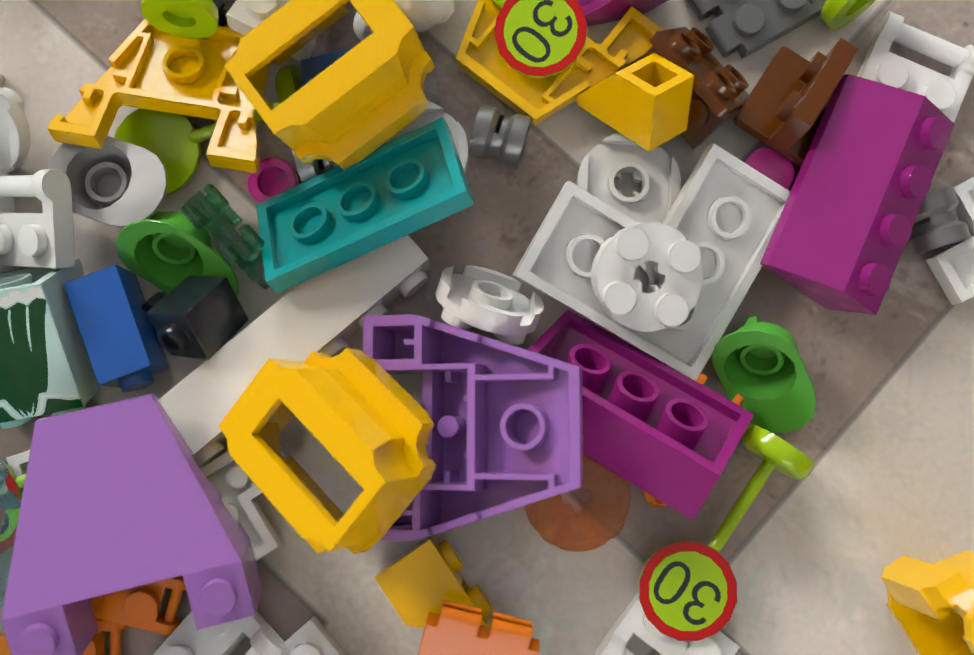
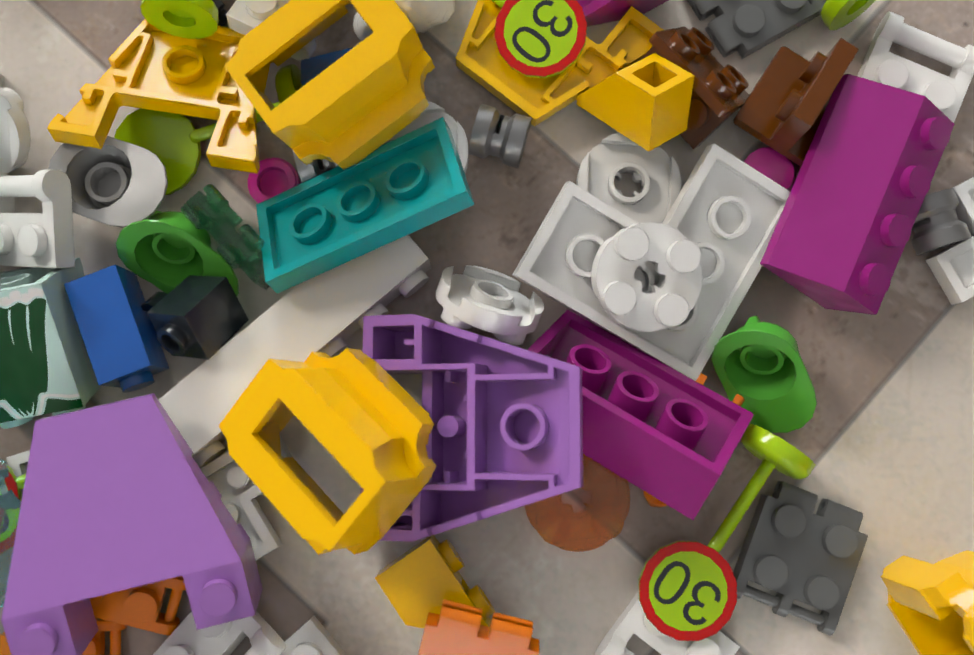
none -> dark grey plate [733,481,868,636]

